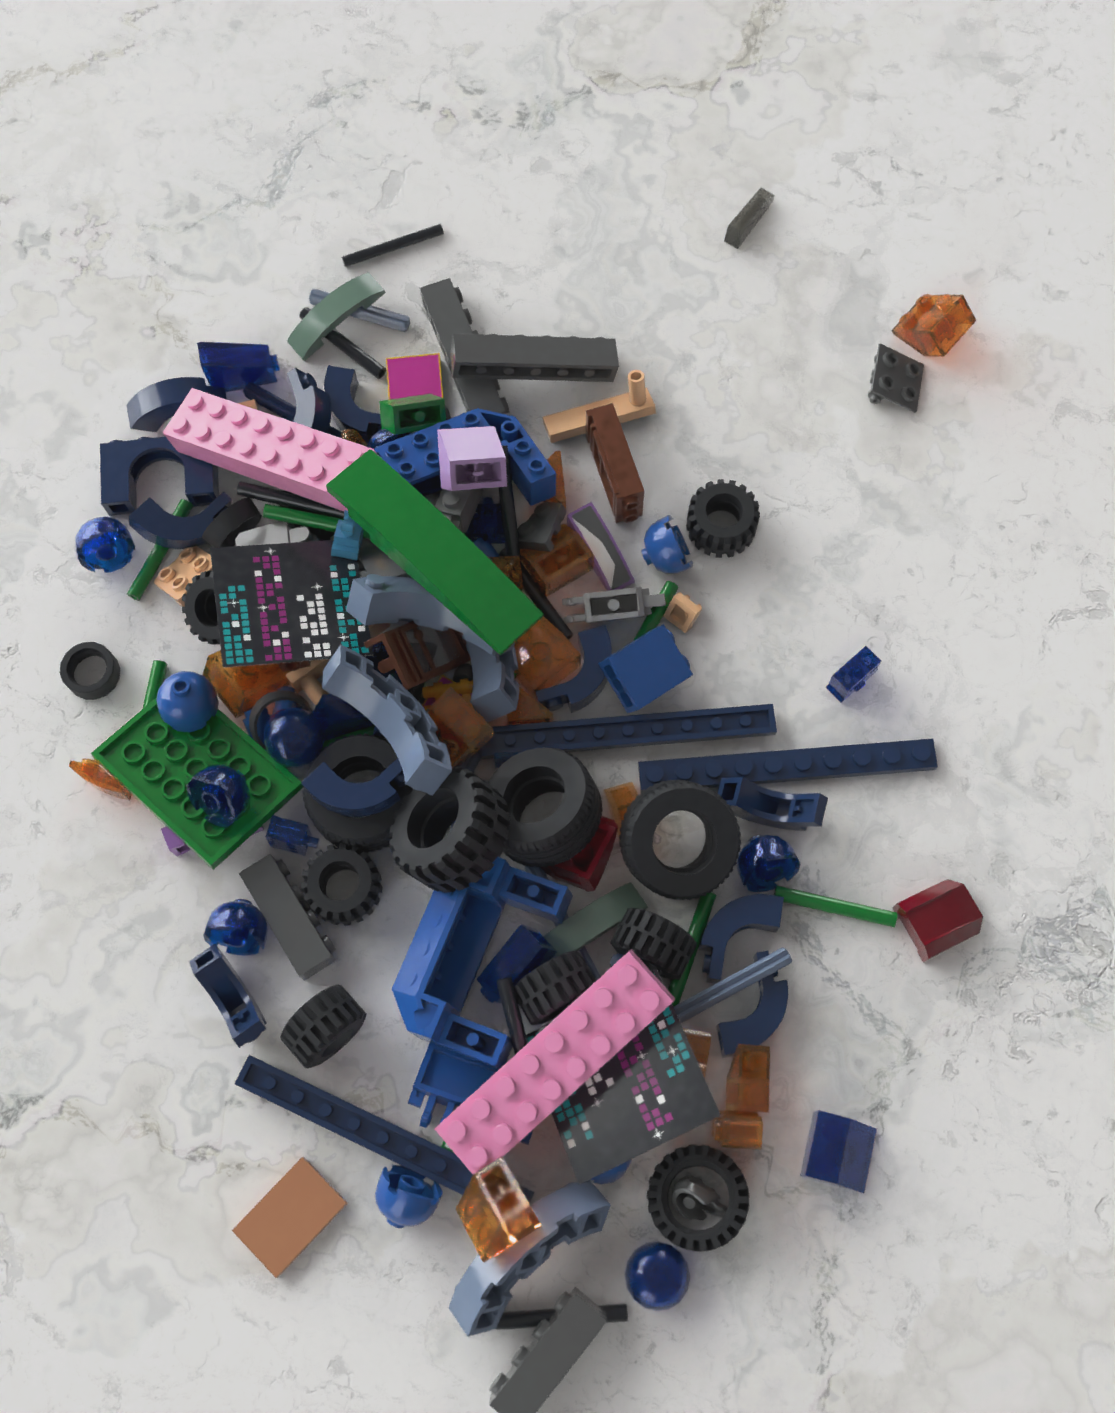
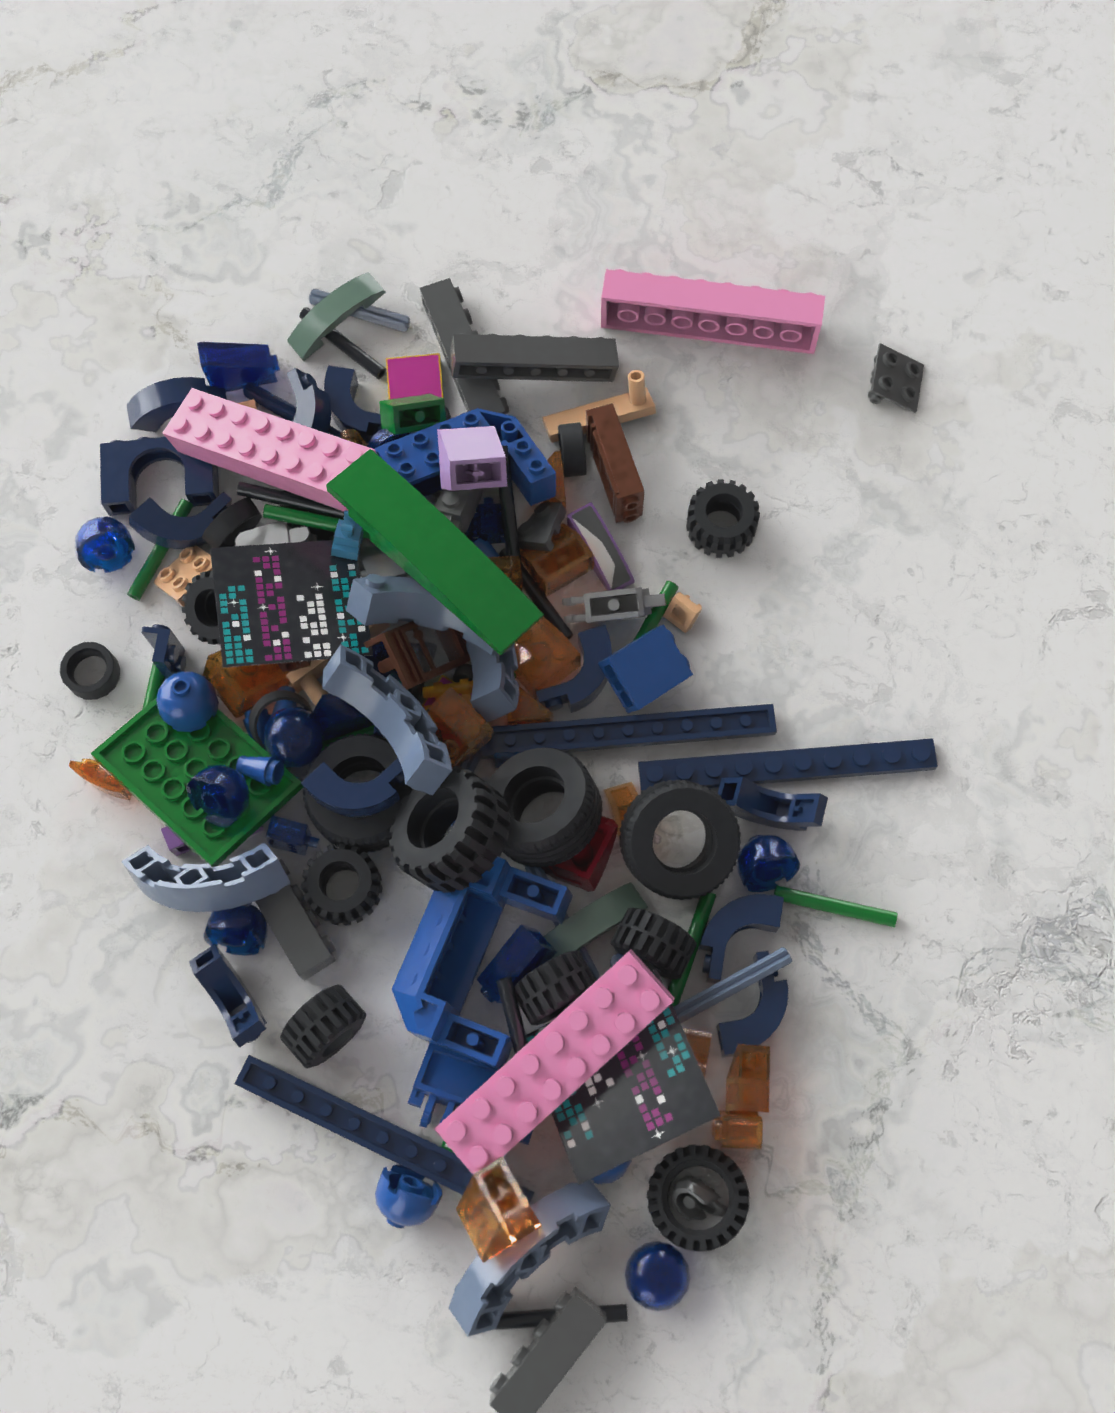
nougat tile [232,1157,348,1278] -> none
black bar [342,224,444,267] -> none
blue cylinder [641,515,693,574] -> none
clear smoke piece [724,187,774,249] -> none
clear blue slope [800,1110,877,1194] -> none
clear blue piece [826,646,882,703] -> none
clear orange slope [891,294,976,357] -> none
dark red slope [892,879,983,962] -> none
none -> sand blue brick [121,842,291,912]
none -> dark blue bracket [141,624,186,679]
none -> blue cone [236,755,284,786]
none -> black tyre [558,422,587,478]
none -> bright pink brick [601,269,825,354]

